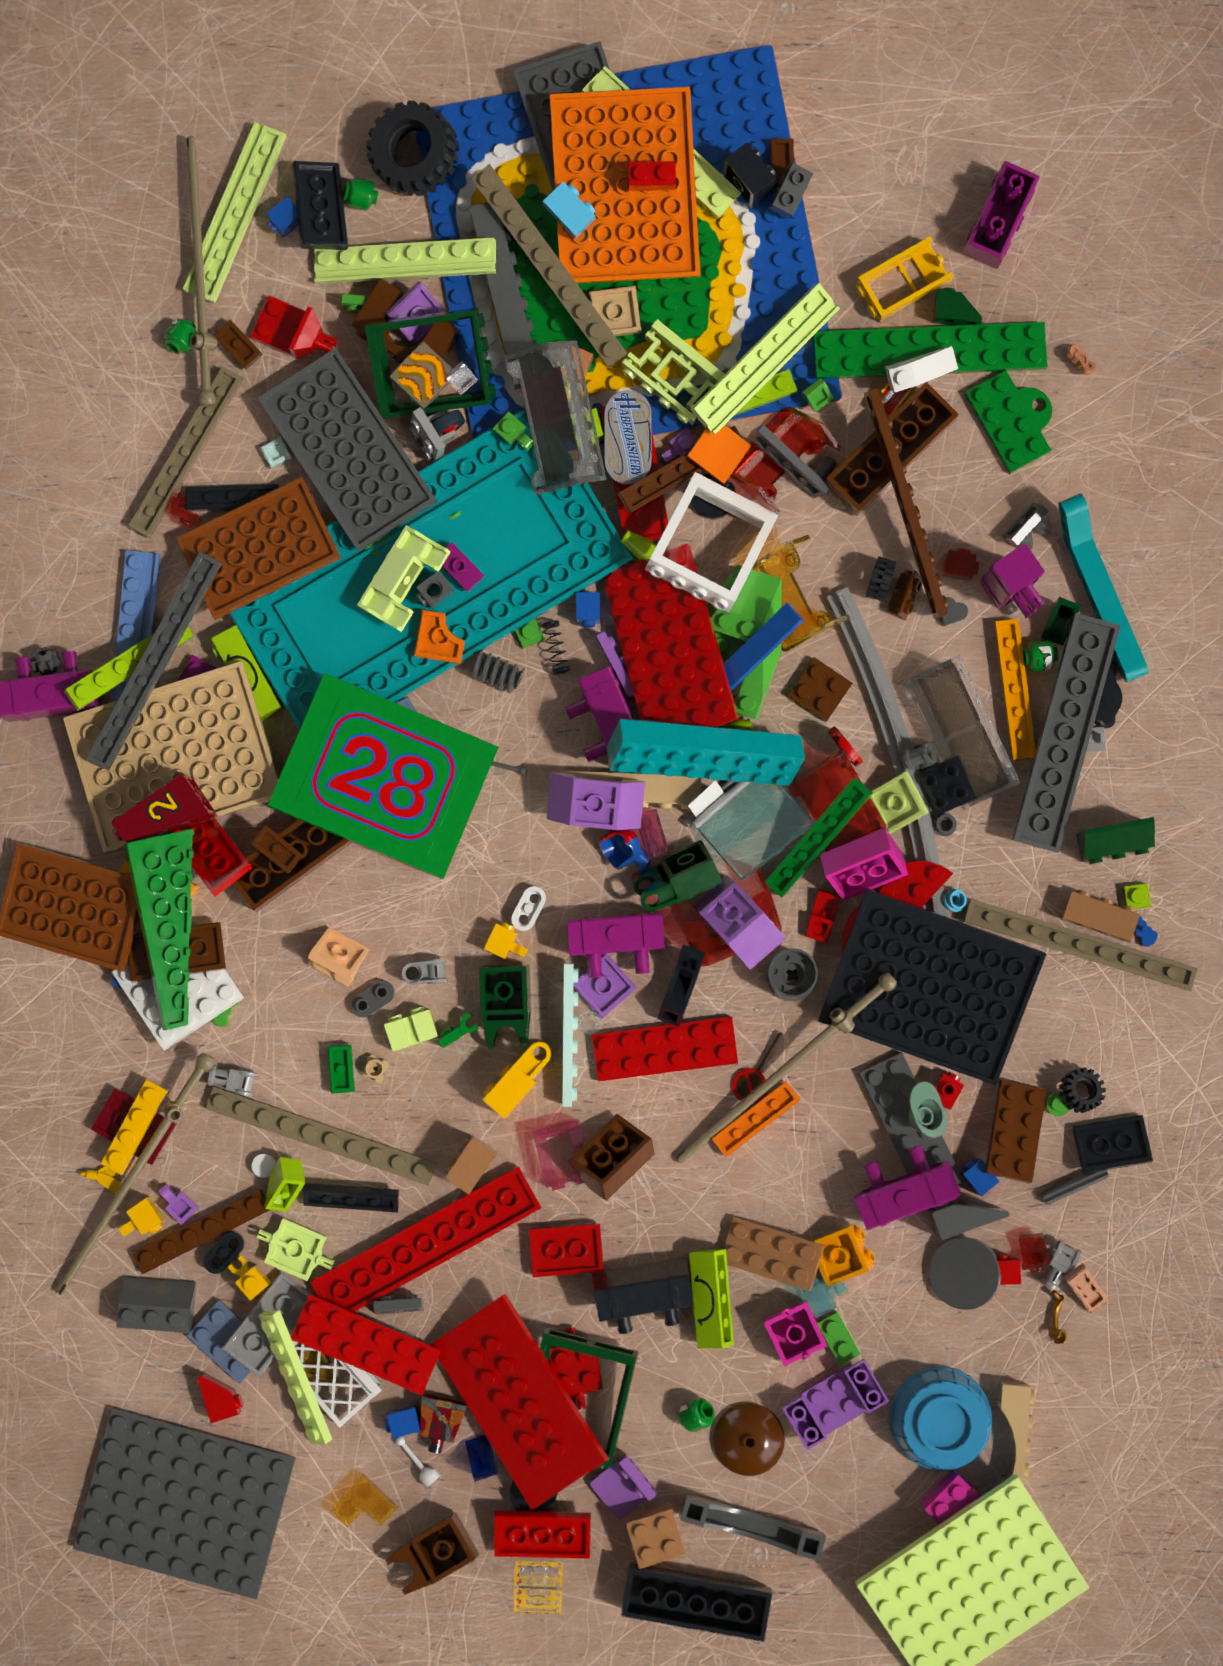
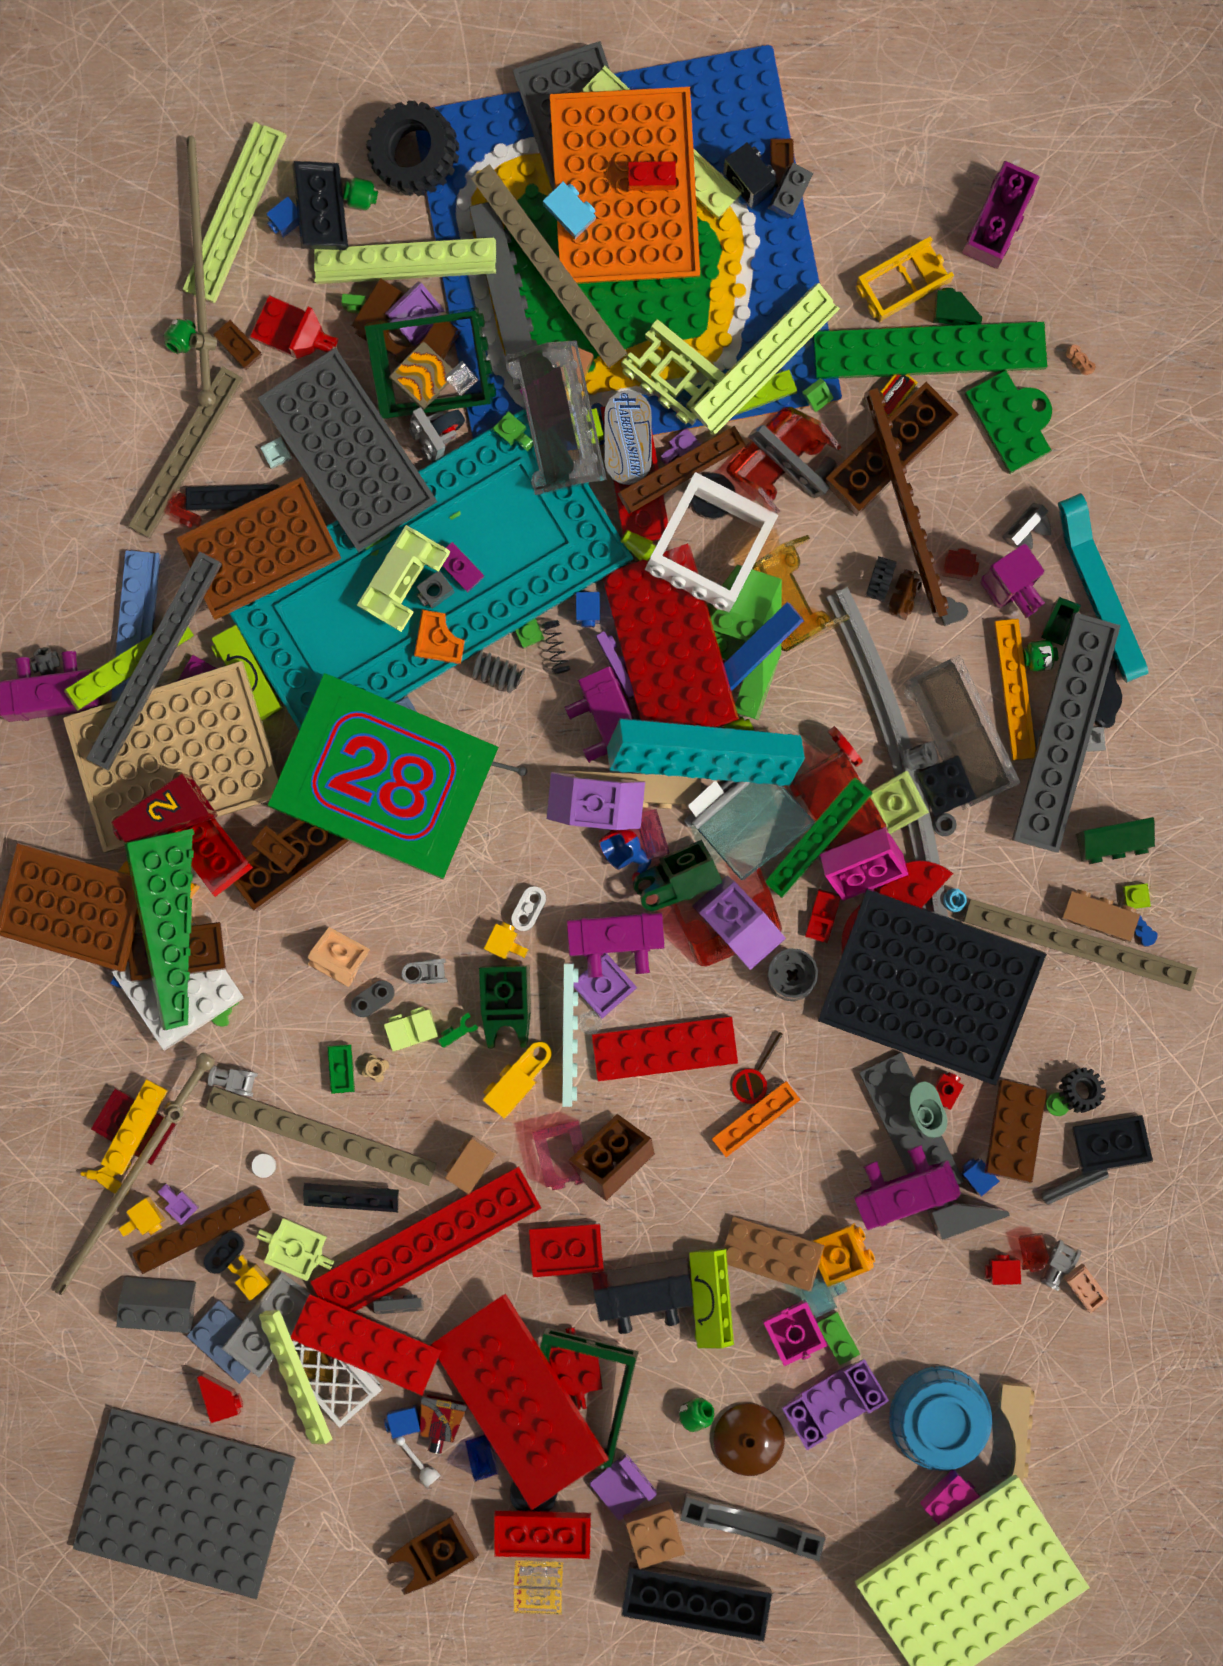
lime slope [265,1157,305,1212] -> none
clear yellow plate [331,1474,398,1527] -> none
tan tile [589,286,641,337] -> none
black arch [657,944,706,1027] -> none
dark tan bar [676,973,897,1163] -> none
orange piece [687,425,751,484] -> none
reddish brown plate [788,657,853,722] -> none
white slope [885,346,958,392] -> none
dark grey tile [930,1237,1001,1310] -> none
pearl gold piece [1049,1290,1067,1344] -> none

